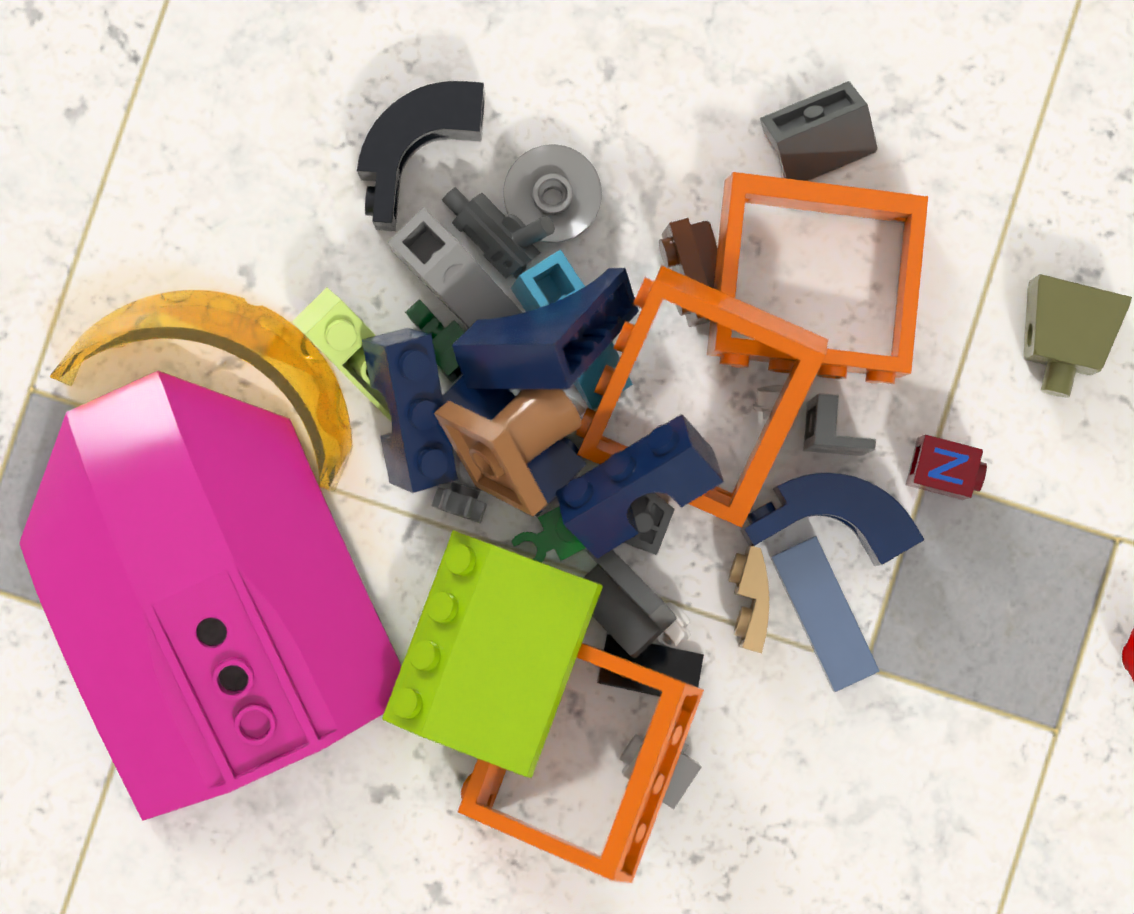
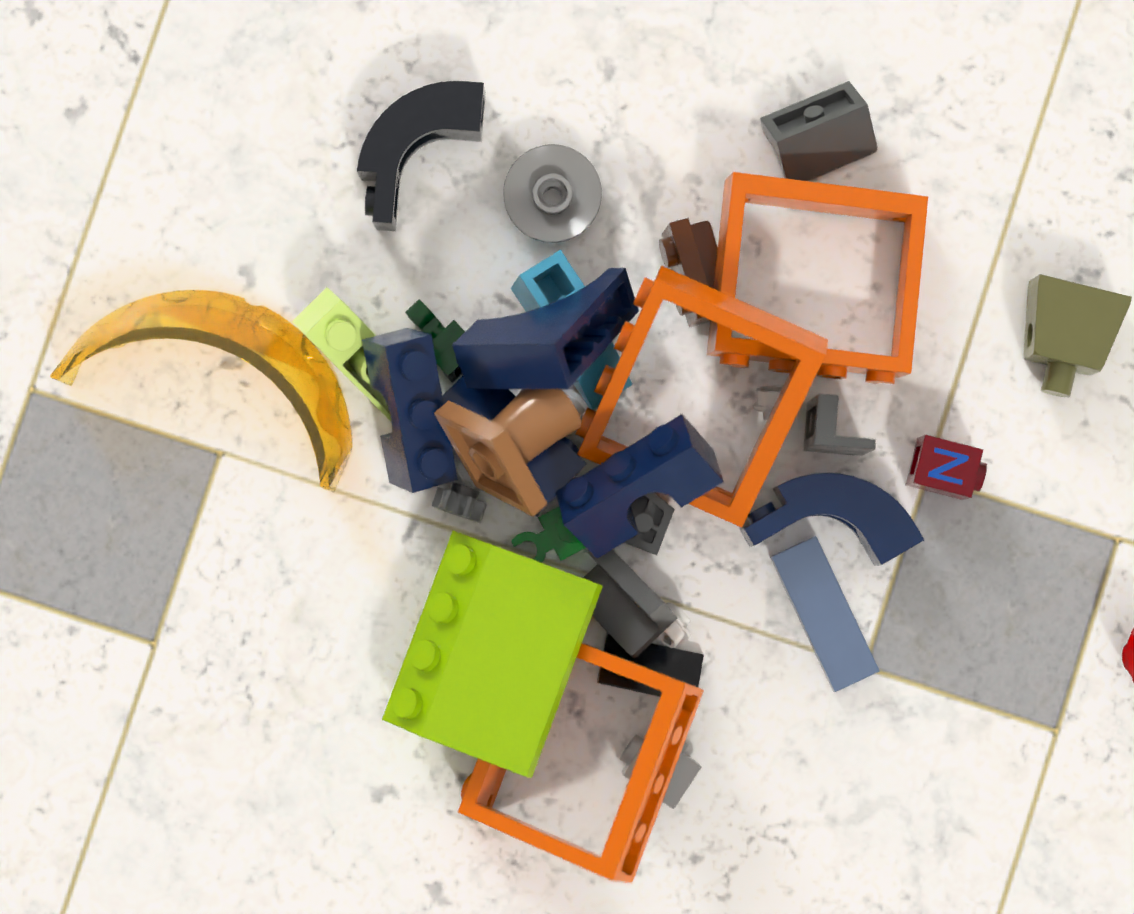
dark pink wedge [19,370,402,821] -> none
light grey slope [388,207,523,329] -> none
dark grey piece [442,187,555,279] -> none
tan slope [728,546,769,653] -> none

